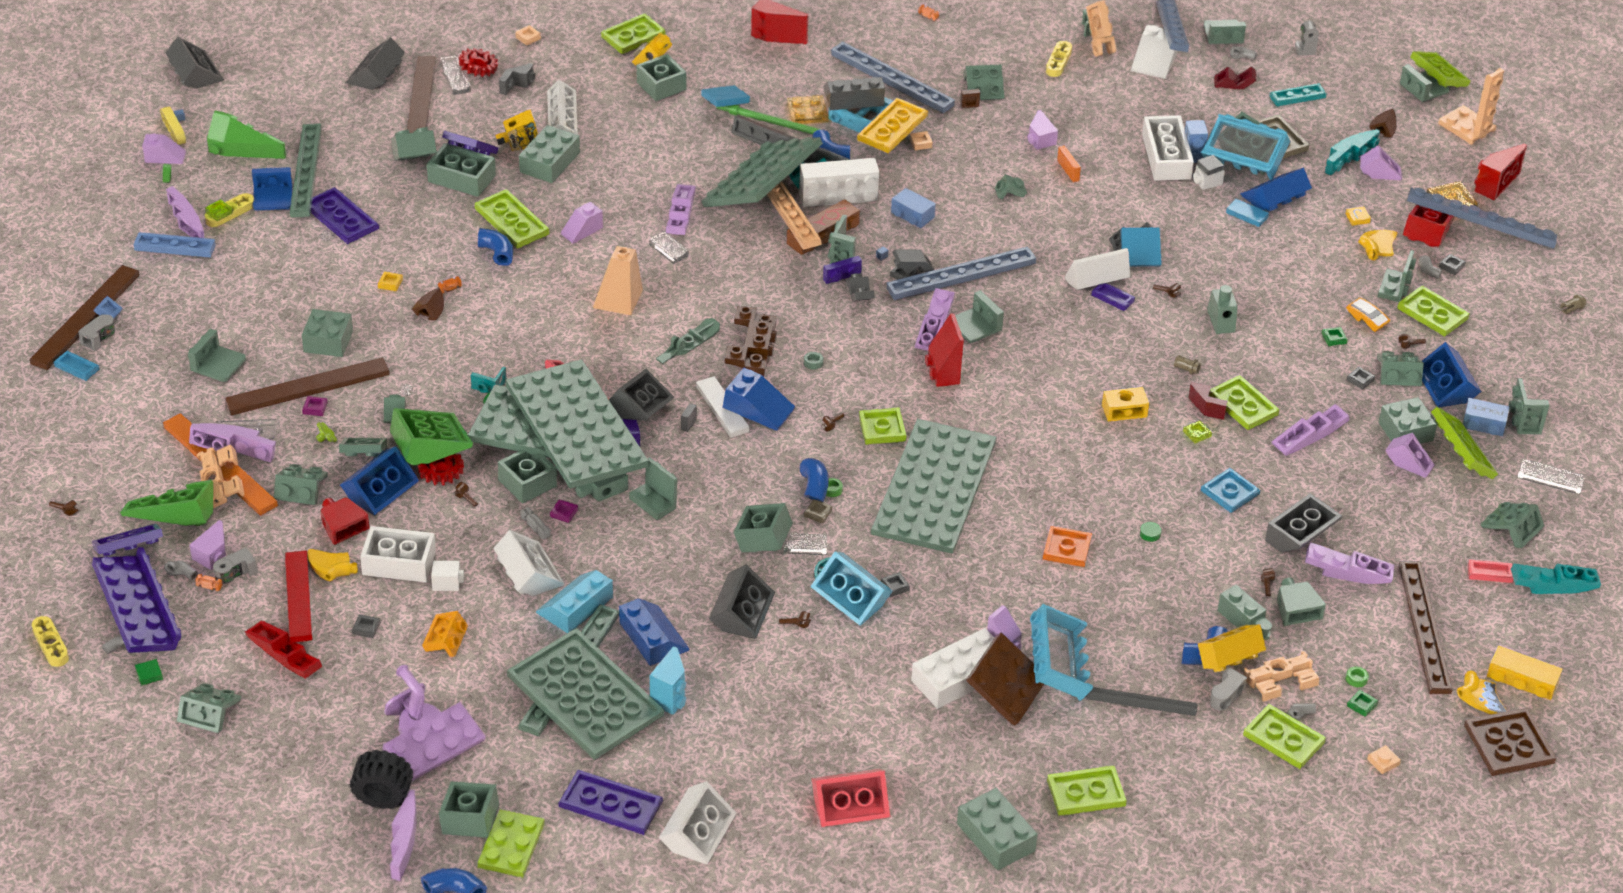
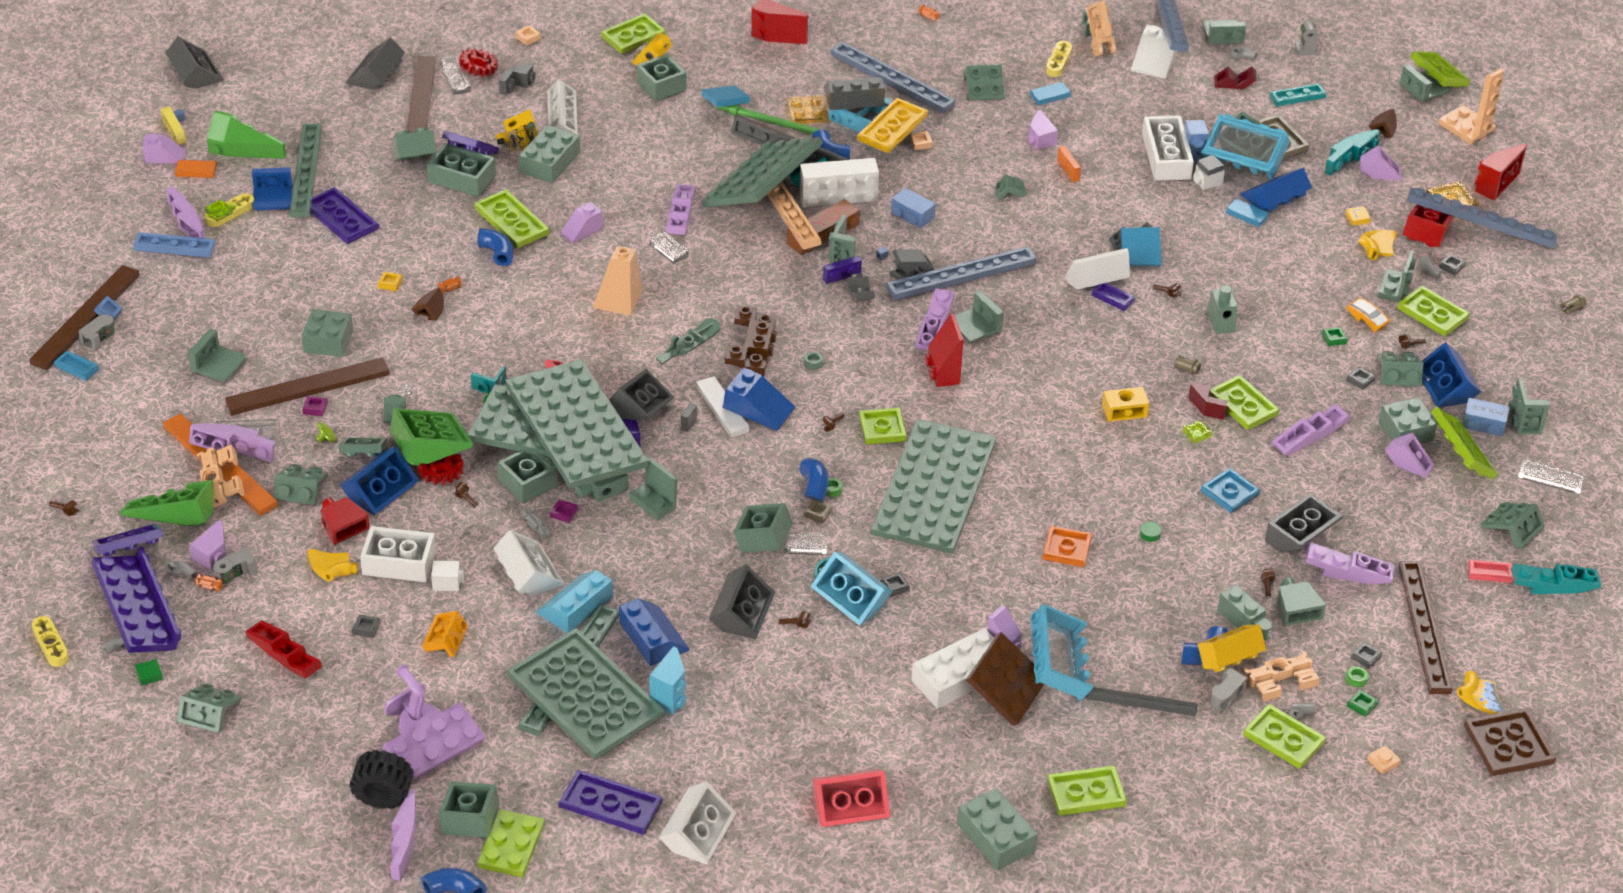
bright green tile [163,164,172,183] -> none
red tile [285,550,313,643] -> none
reddish brown tile [960,89,980,108] -> none
yellow brick [1487,645,1563,700] -> none
none -> orange tile [175,160,217,178]
none -> tile [1030,82,1071,105]
none -> dark grey tile [1351,642,1382,669]

